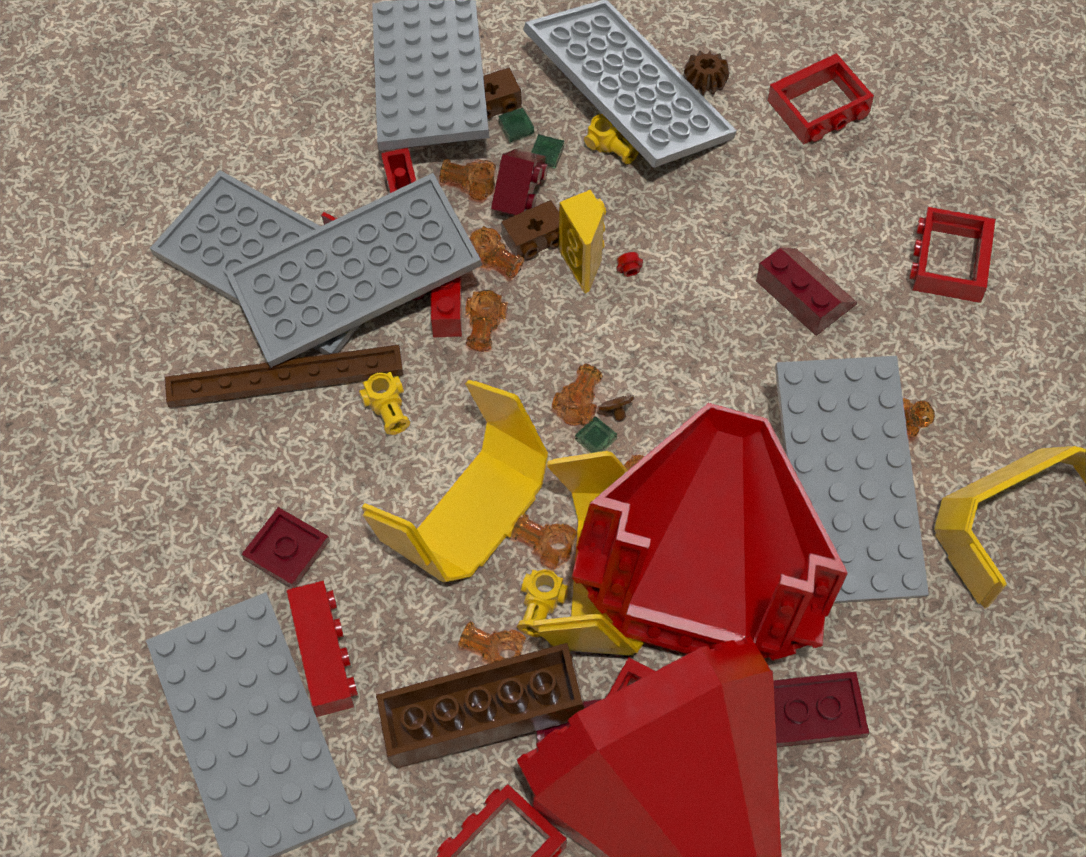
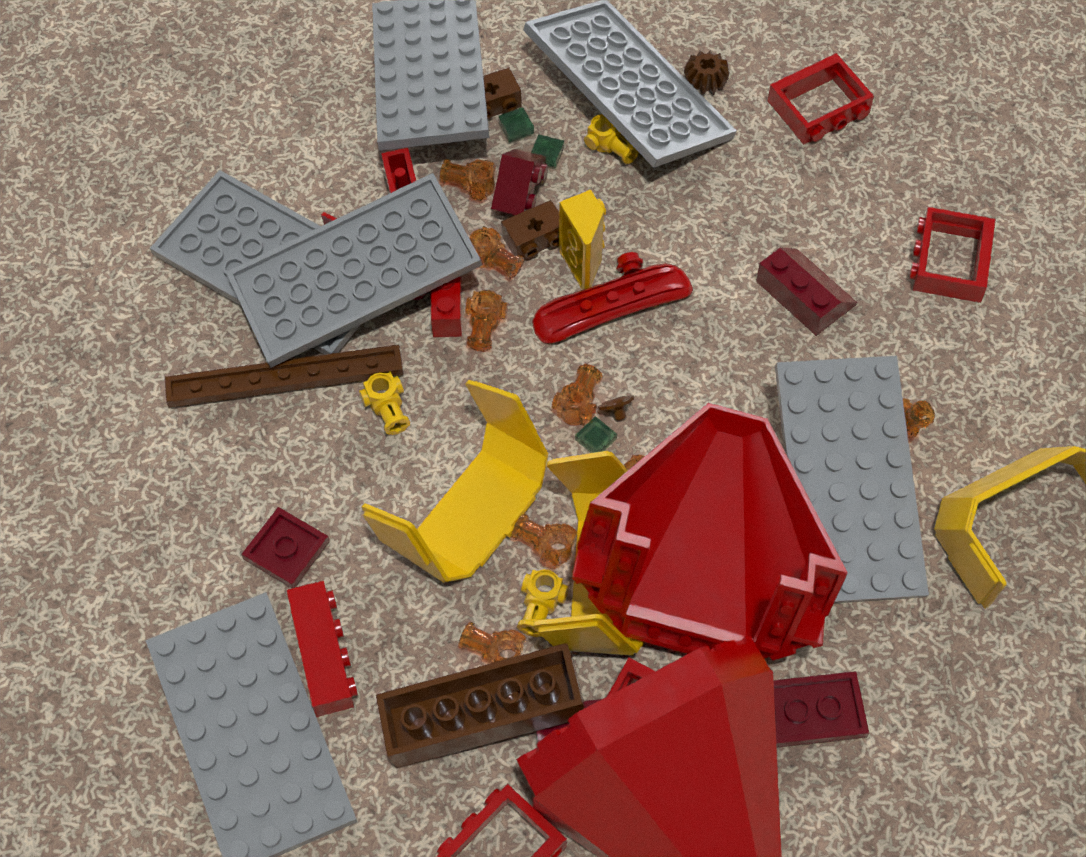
none -> red piece [532,263,693,343]

